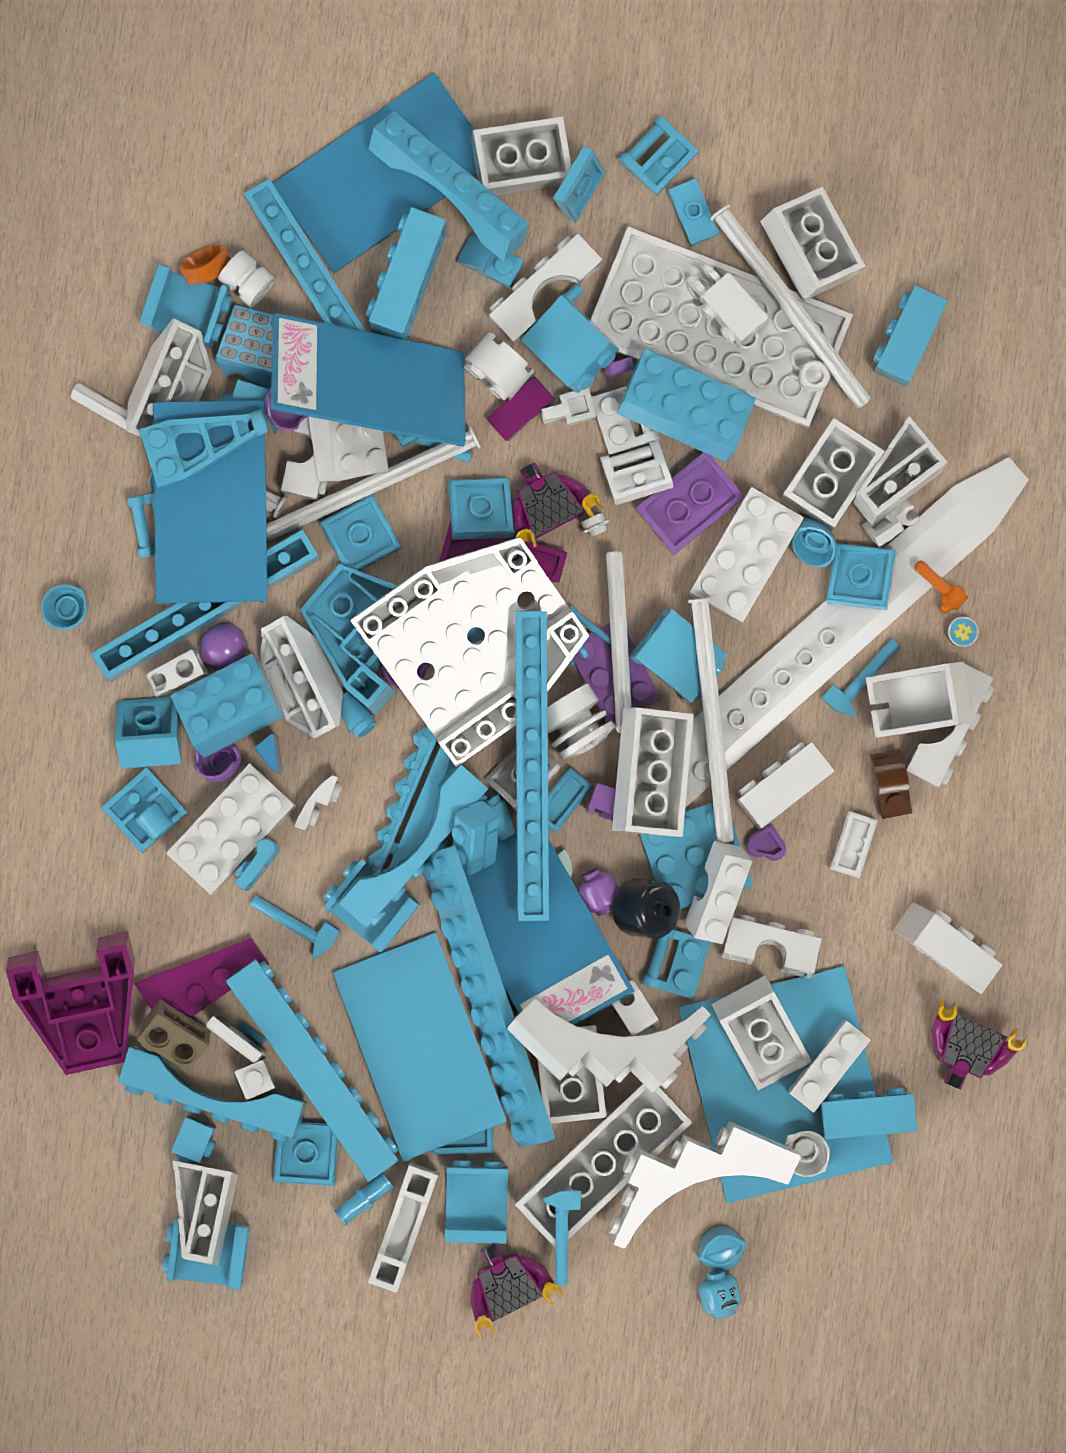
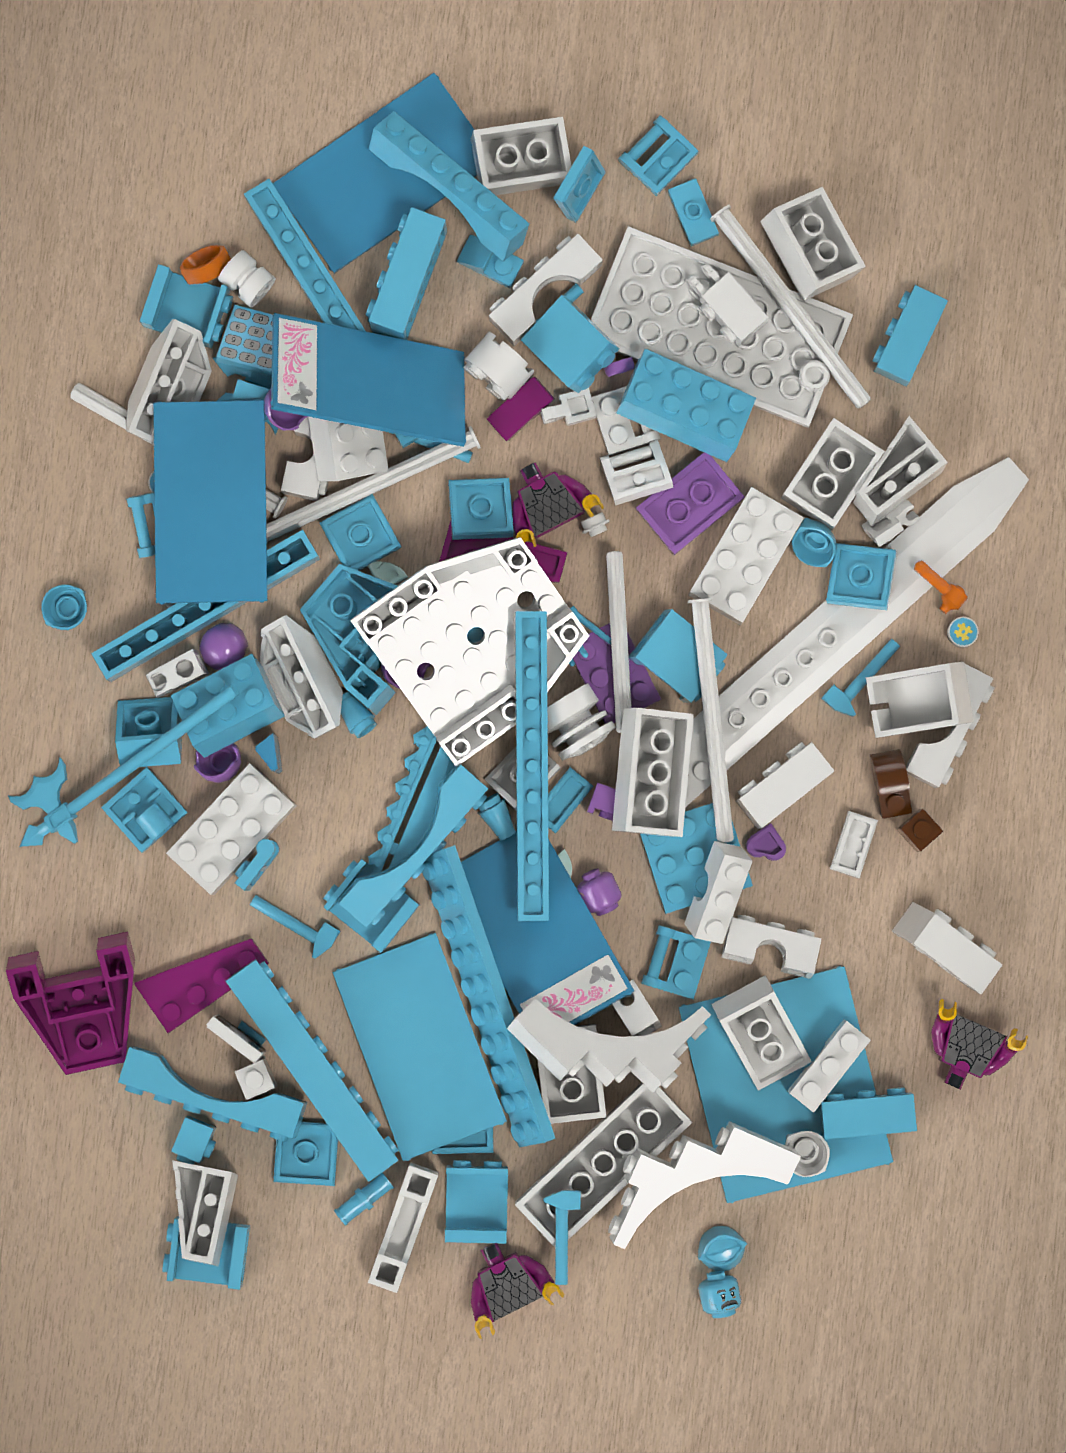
dark tan brick [137,1000,211,1072] -> none
medium azure plate [139,409,269,489] -> none
white slope [294,775,343,831] -> none
medium azure brick [452,800,500,875] -> none
black head [612,878,680,939] -> none
none -> medium azure piece [8,685,239,847]
none -> light aqua tile [367,561,408,585]
none -> reddish brown brick [897,809,943,852]

